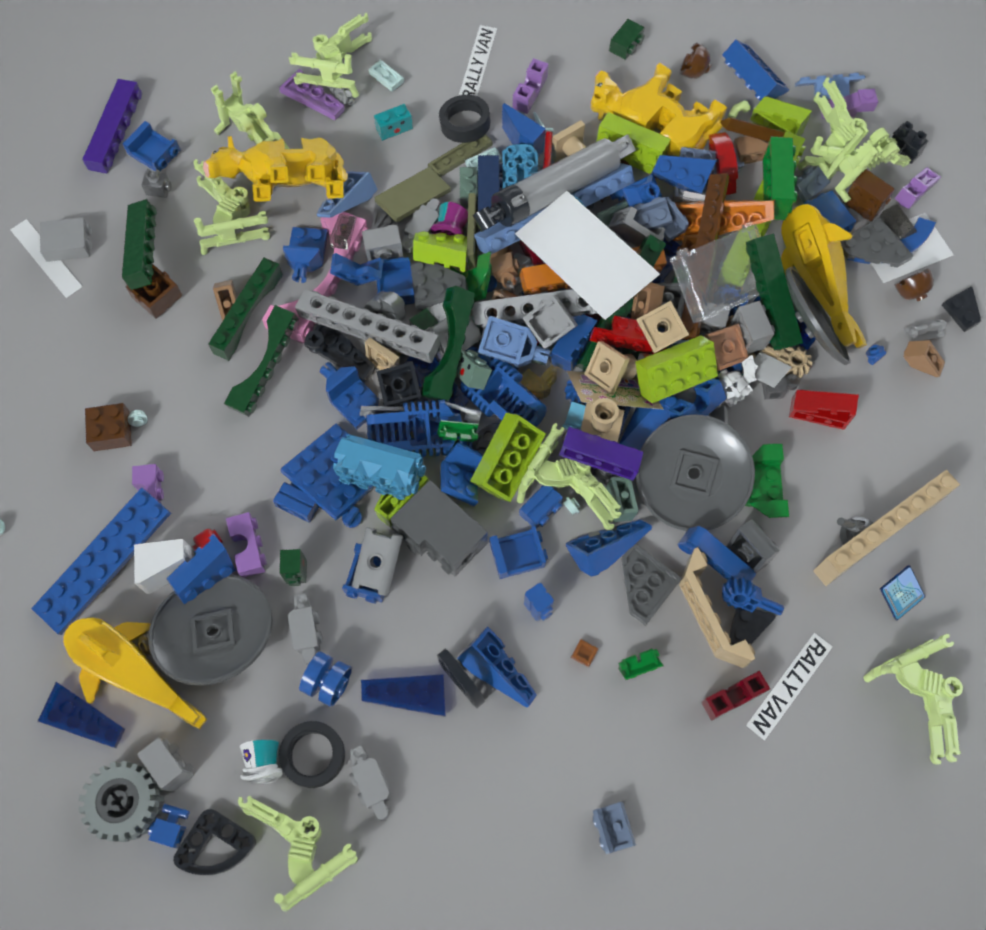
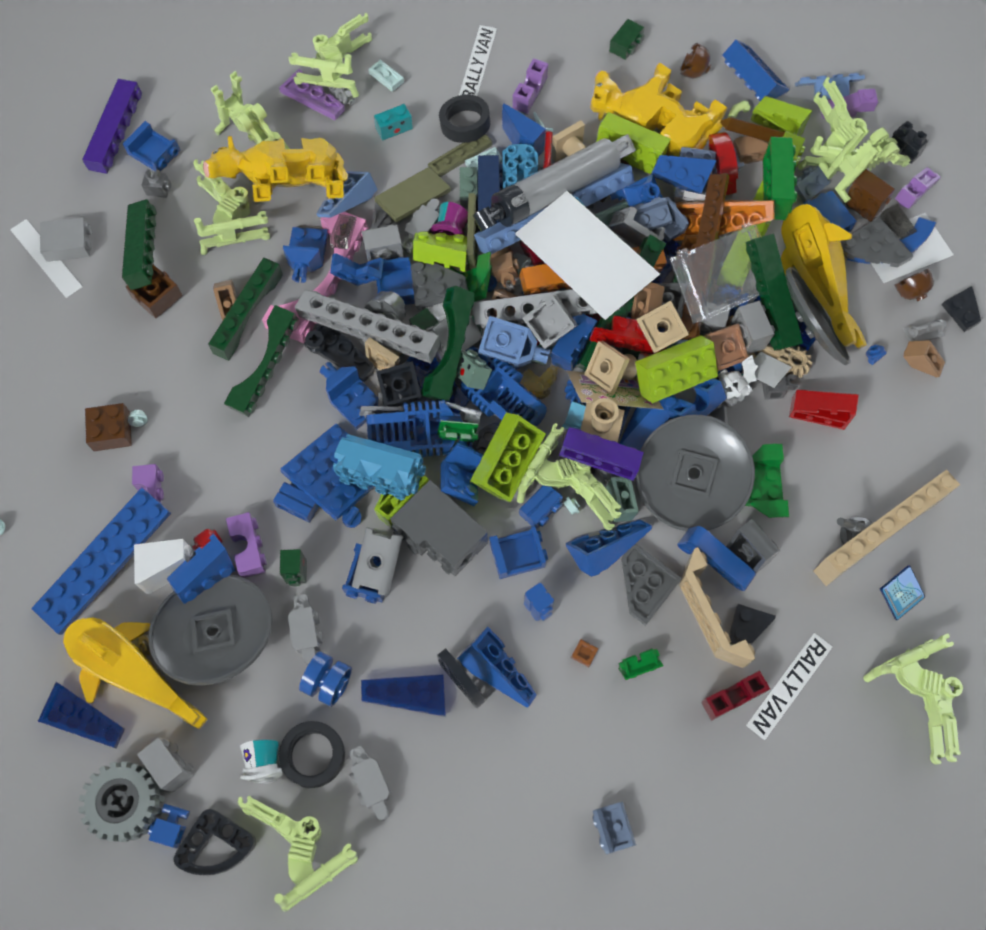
blue gear [722,576,784,615] -> none

